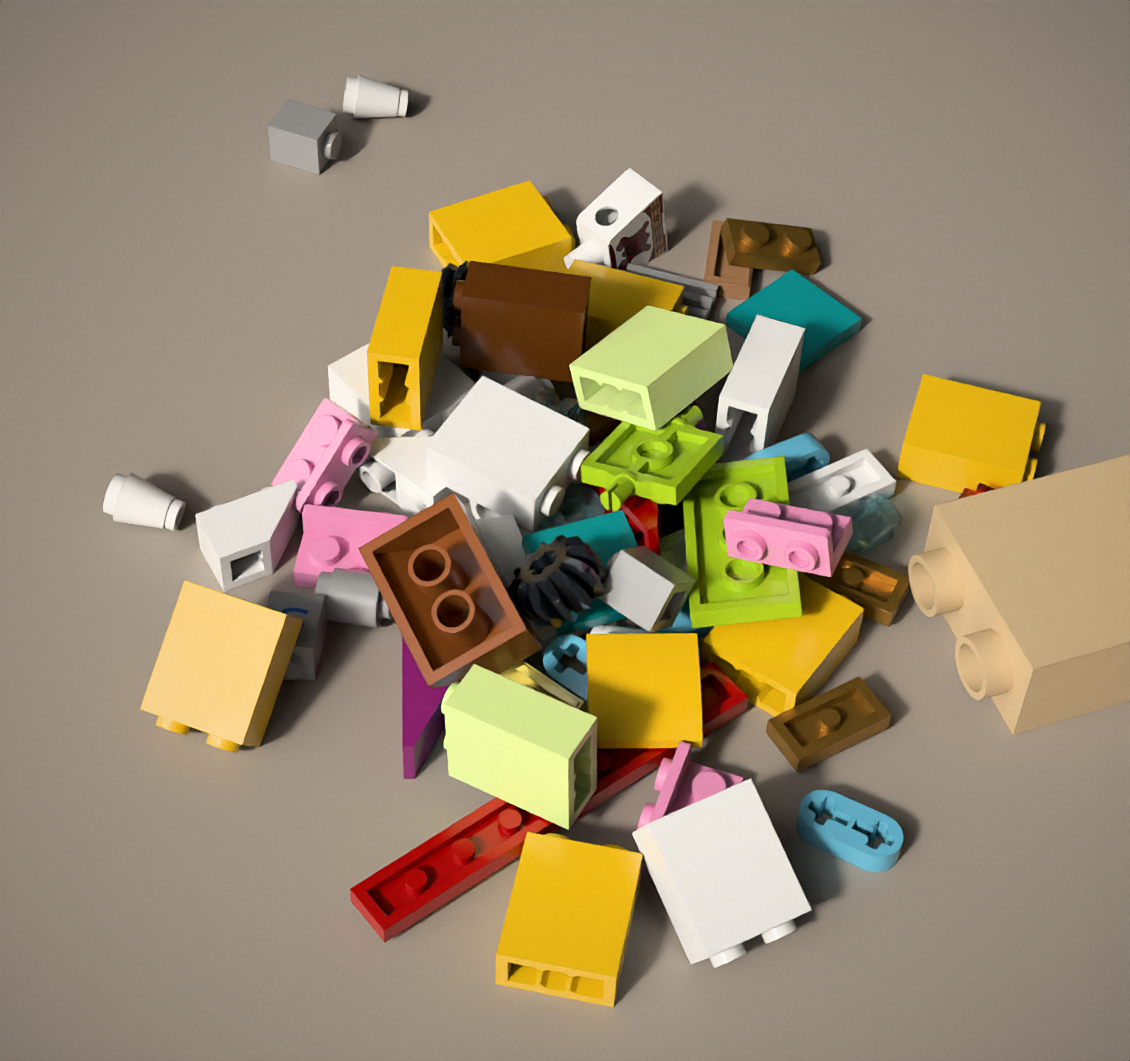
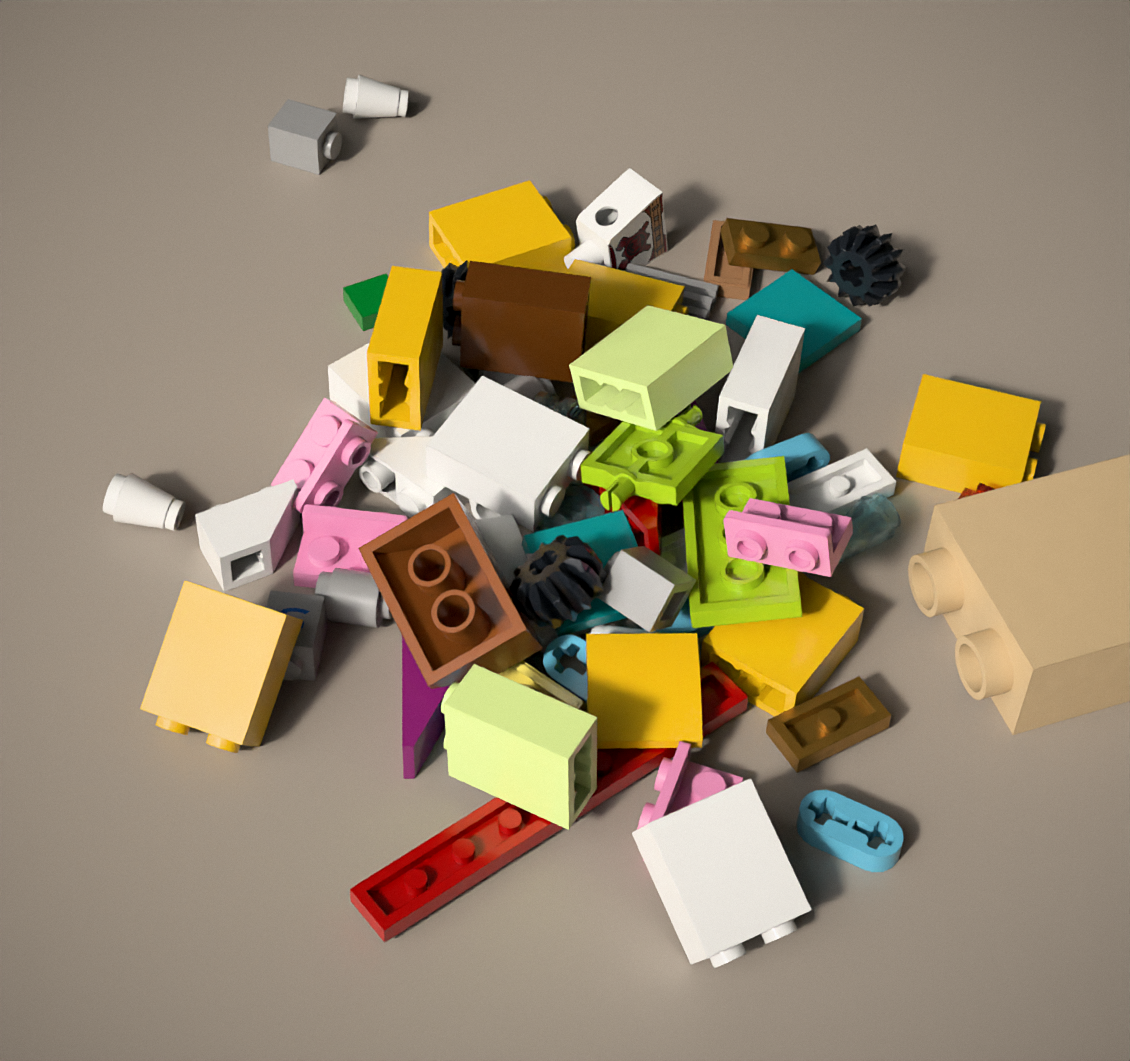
yellow brick [496,832,643,1007] -> none
pearl gold plate [801,550,910,627] -> none
none -> green tile [343,273,388,331]
none -> black gear [823,224,907,307]

